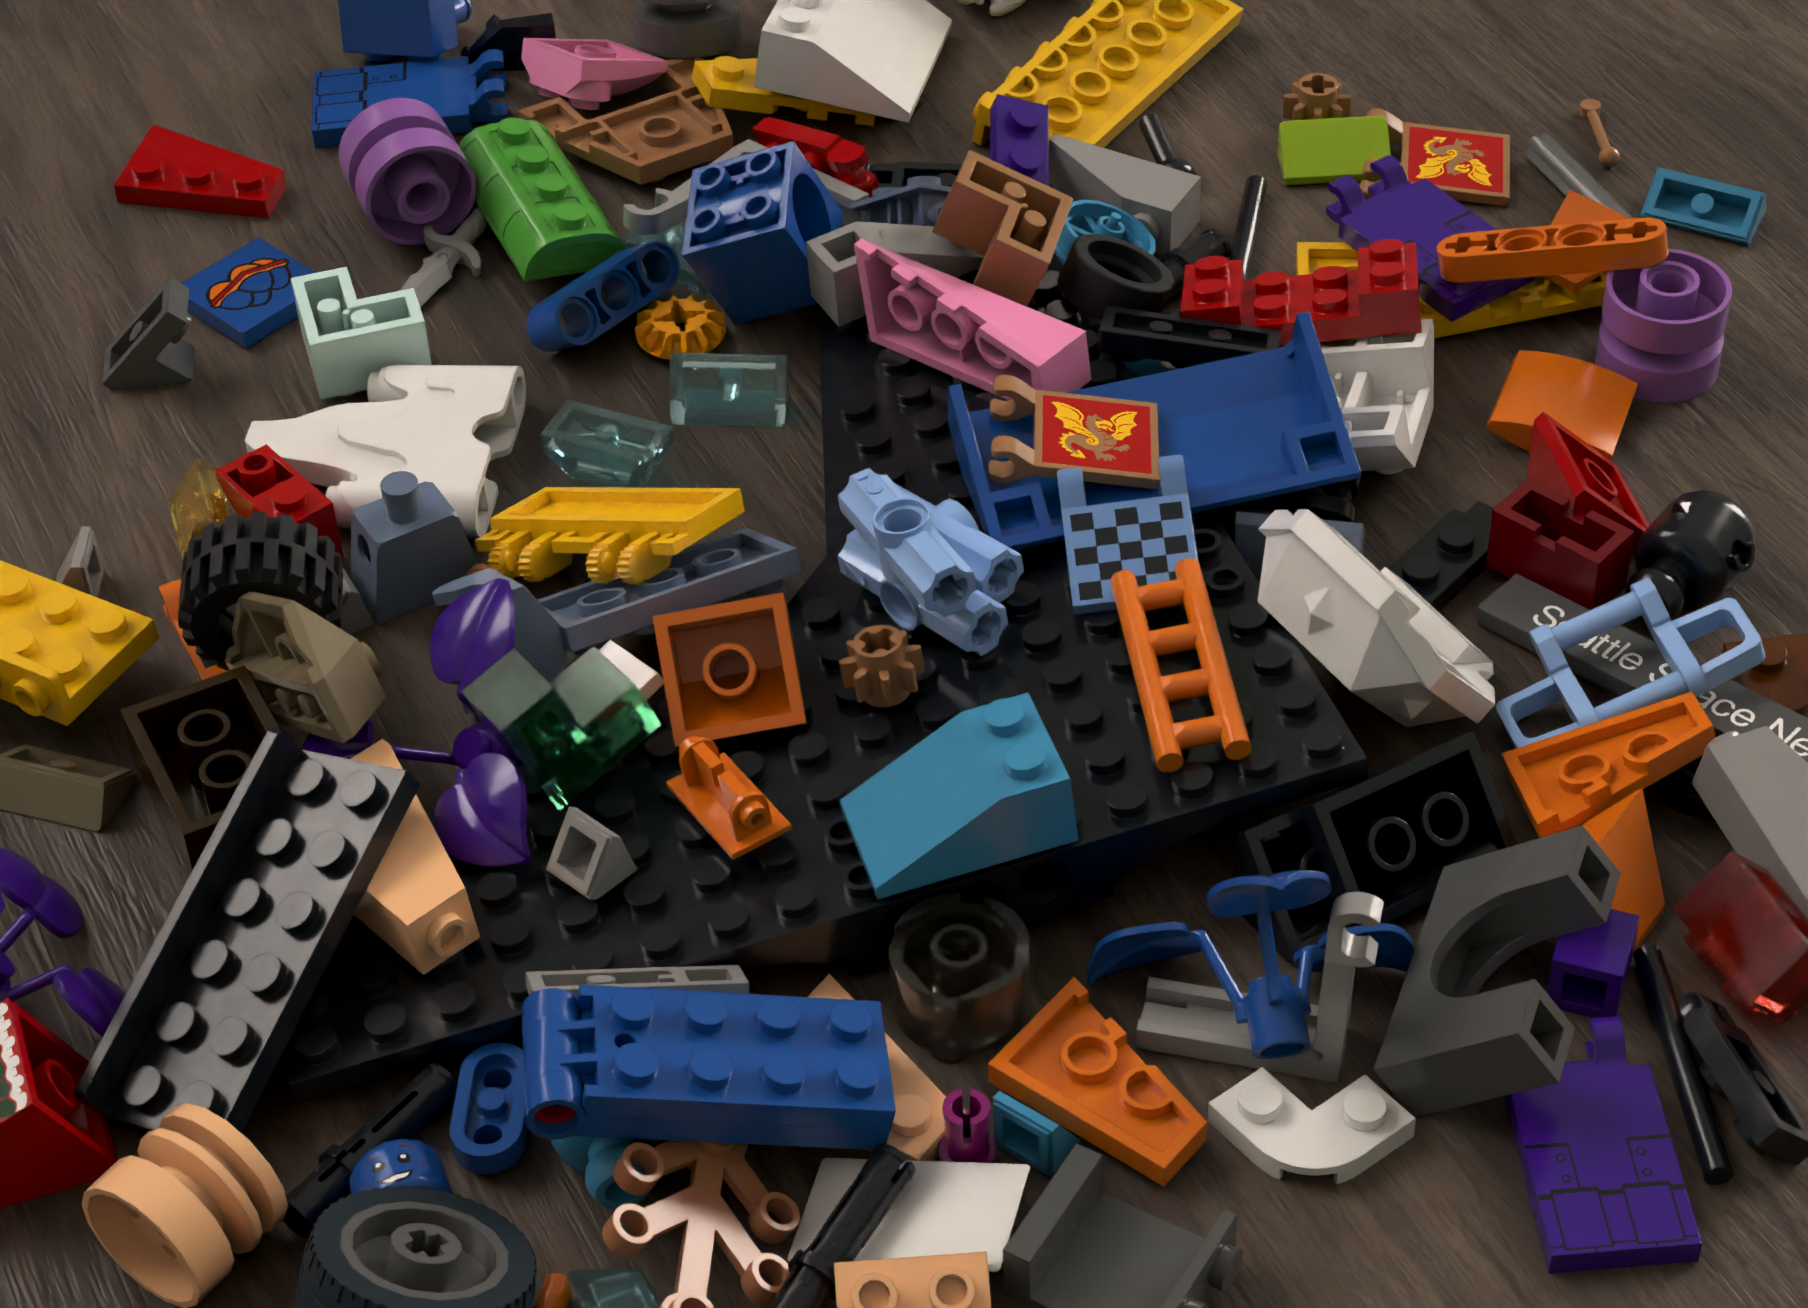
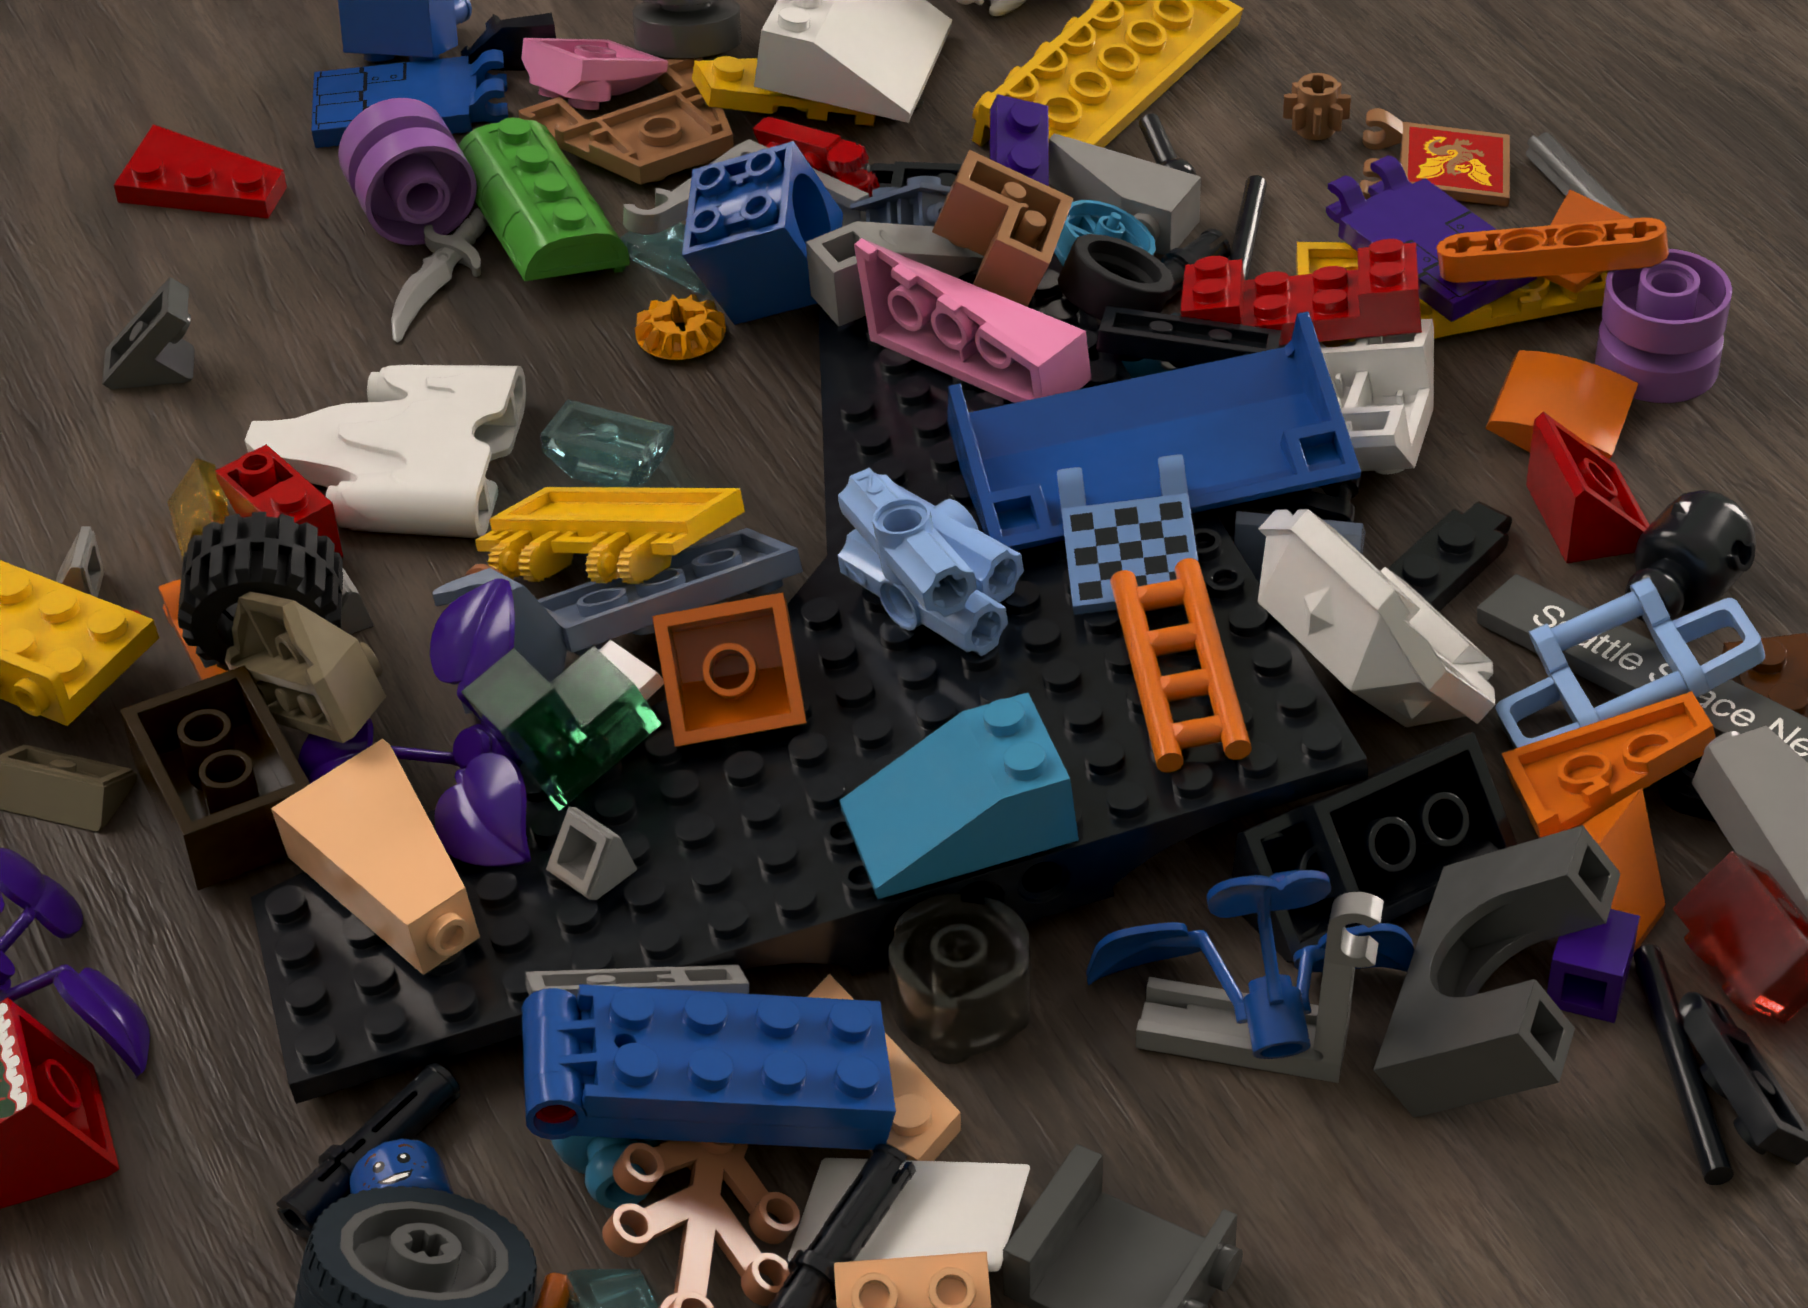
black bracket [74,729,420,1135] -> none
light nougat wheel [82,1103,288,1308] -> none
blue tile [181,237,317,349] -> none
light aqua brick [291,267,432,400] -> none
sand blue torso [350,471,477,625] -> none
blue plate [450,1042,528,1174] -> none
blue beam [527,241,680,353] -> none
orange hinge [666,735,792,860] -> none
clear light blue slope [670,353,790,428] -> none
medium nougat gear [839,625,925,708] -> none
magenta pin [938,1089,997,1163] -> none
flag [988,375,1160,490] -> none
orange wing [988,976,1207,1187] -> none
dark azure slope [993,1091,1081,1178] -> none
white plate [1207,1067,1416,1184] -> none
lime slope [1277,115,1391,186] -> none
dark red brick [1486,478,1634,610] -> none
dark purple tile [1504,1016,1703,1273] -> none
medium nougat hinge [1579,99,1620,168] -> none
dark azure slope [1640,167,1767,246] -> none

